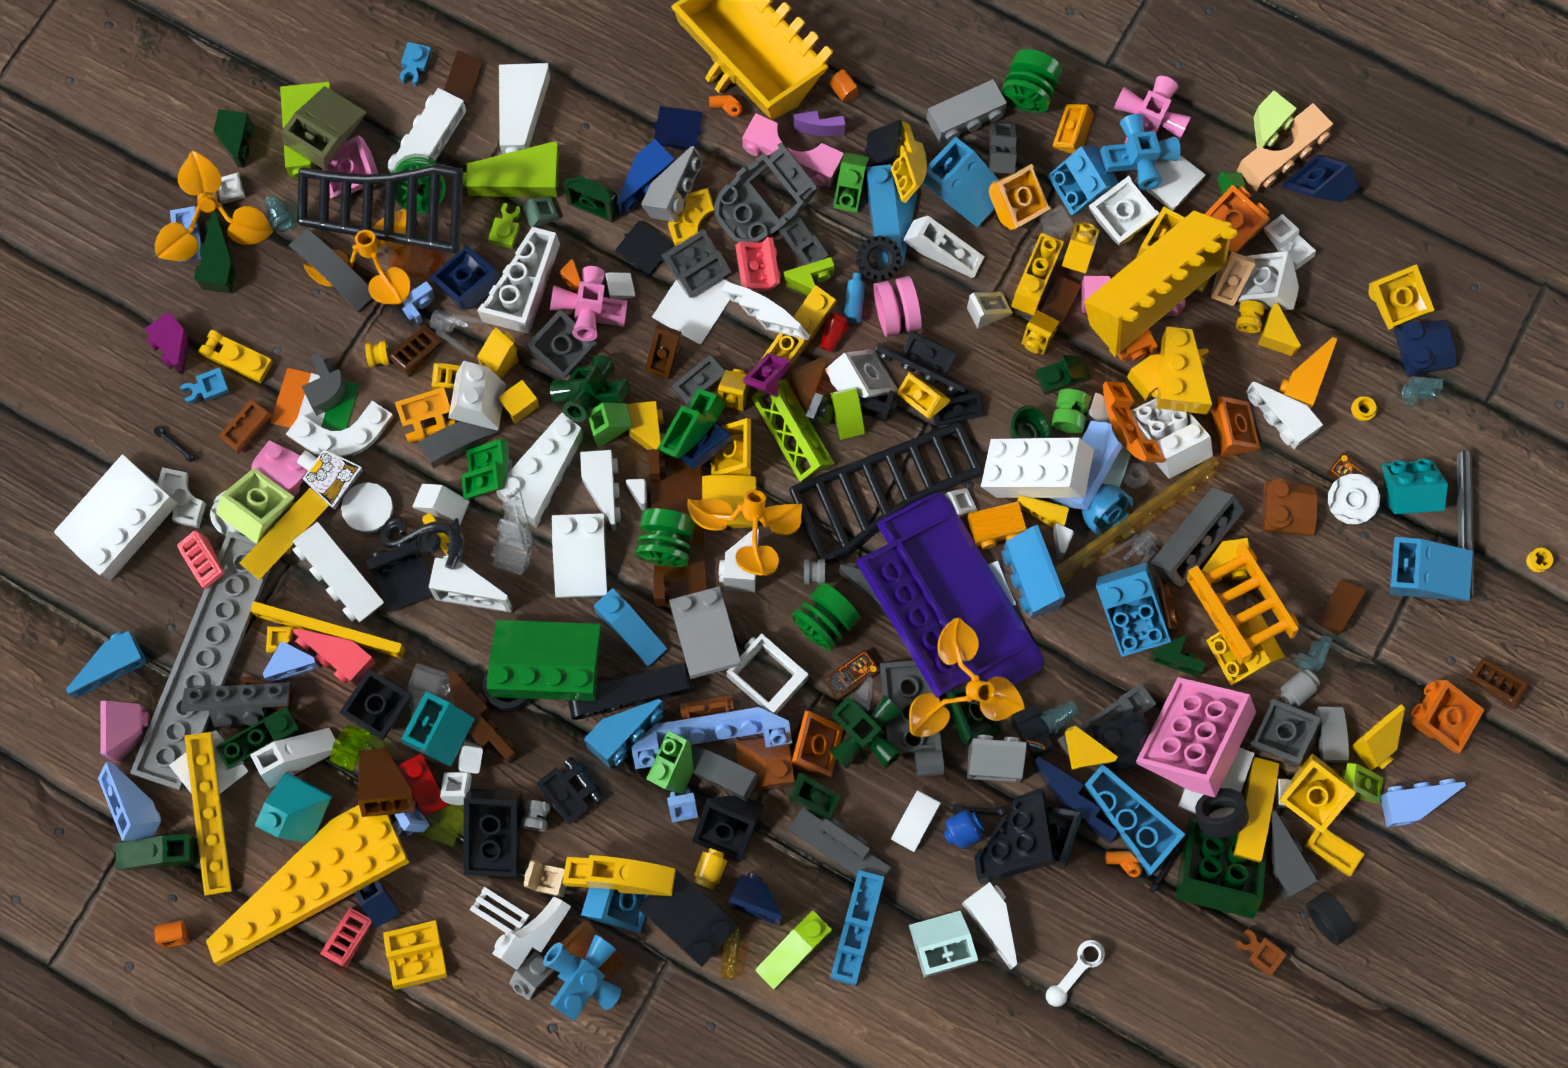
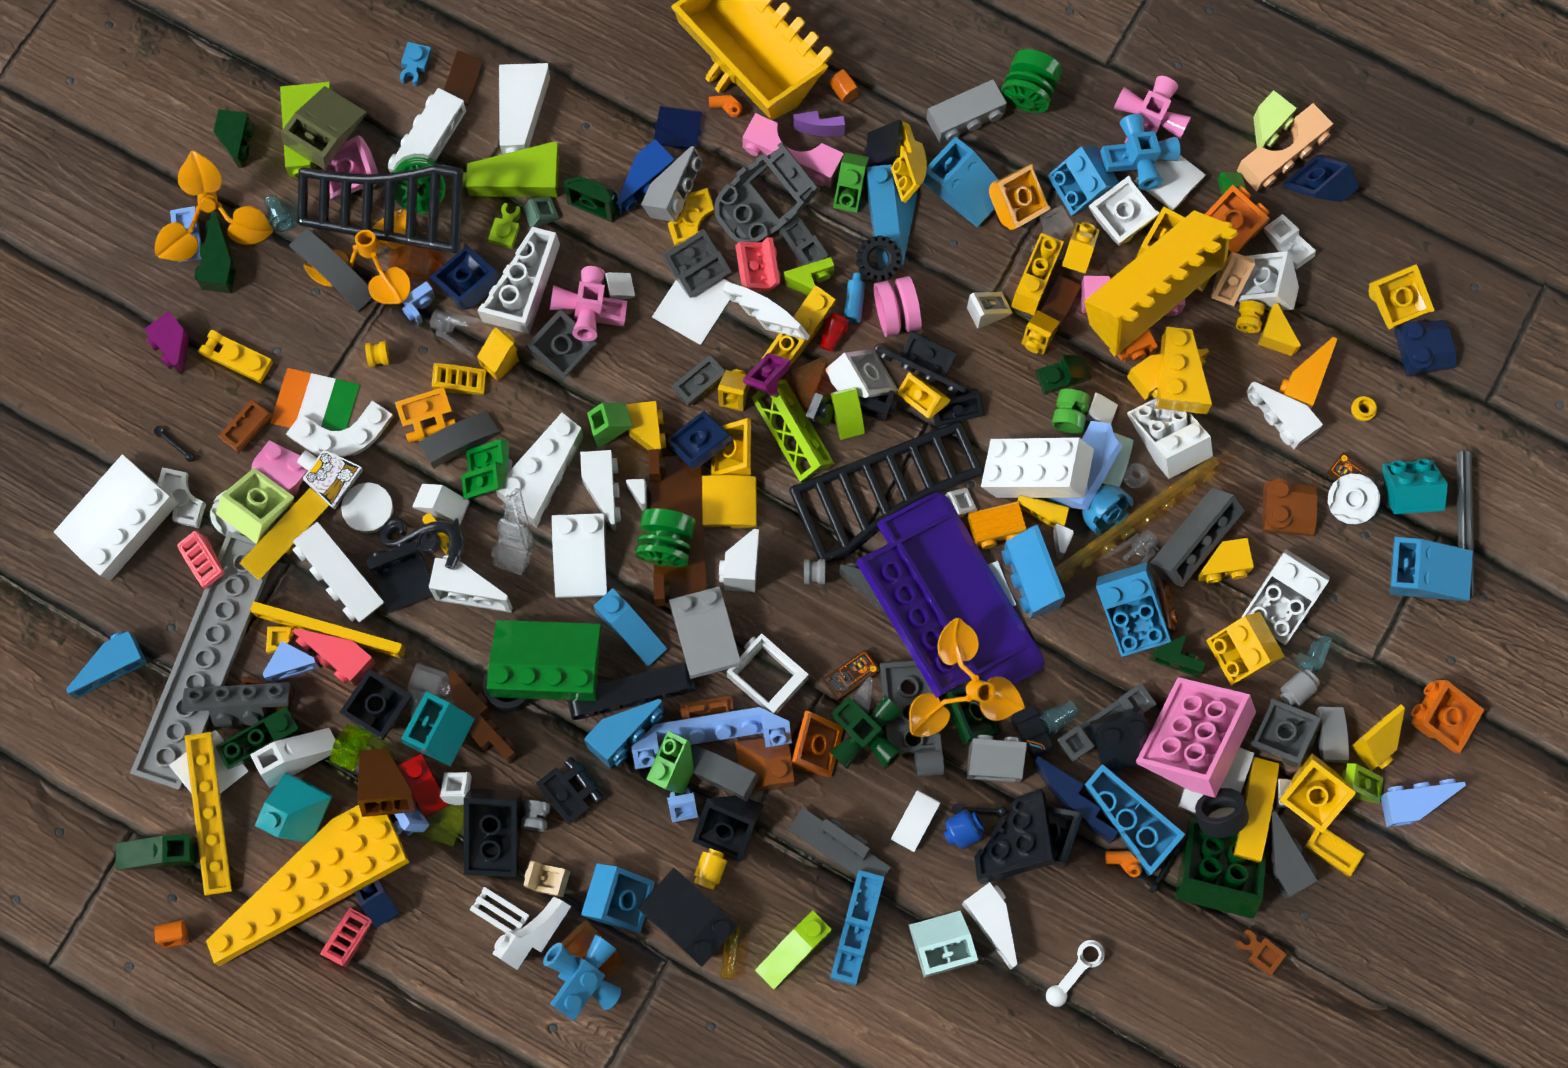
light blue slope [98,761,161,841] -> none
bright pink slope [101,701,150,763] -> none
dark azure plate [180,367,230,404] -> none
white tile [217,173,246,204] -> none
dark grey brick [302,352,345,416] -> none
yellow slope [383,920,448,990] -> none
reddish brown slope [388,325,443,377] -> none
white slope [448,361,506,431] -> none
white slope [458,739,483,773] -> none
yellow panel [499,380,540,424] -> none
light grey bracket [509,951,555,1000] -> none
dark green brick [550,355,631,422] -> none
orange slope [560,259,580,294] -> none
yellow slope [562,855,676,896] -> none
black piece [615,220,674,276] -> none
reddish brown slope [645,324,682,379] -> none
green slope [657,388,726,459] -> none
light orange plant [687,490,802,576] -> none
dark blue slope [729,873,782,927] -> none
dark green slope [789,773,841,820] -> none
green wheel [791,582,861,652] -> none
white slope [903,216,984,278] -> none
dark grey slope [989,121,1017,174] -> none
dark green helmet [1010,405,1052,439] -> none
light orange slope [1052,104,1094,154] -> none
yellow slope [1065,726,1118,769] -> none
orange slope [1103,381,1166,463] -> none
light orange fence [1186,542,1299,666] -> none
orange slope [1211,396,1261,457] -> none
black tyre [1306,891,1355,945] -> none
reddish brown slope [1315,580,1367,636] -> none
clear light blue bracket [1402,377,1443,408] -> none
reddish brown slope [1469,657,1529,710] -> none
yellow bush [1526,547,1553,573] -> none
none -> white slope [1242,549,1330,645]

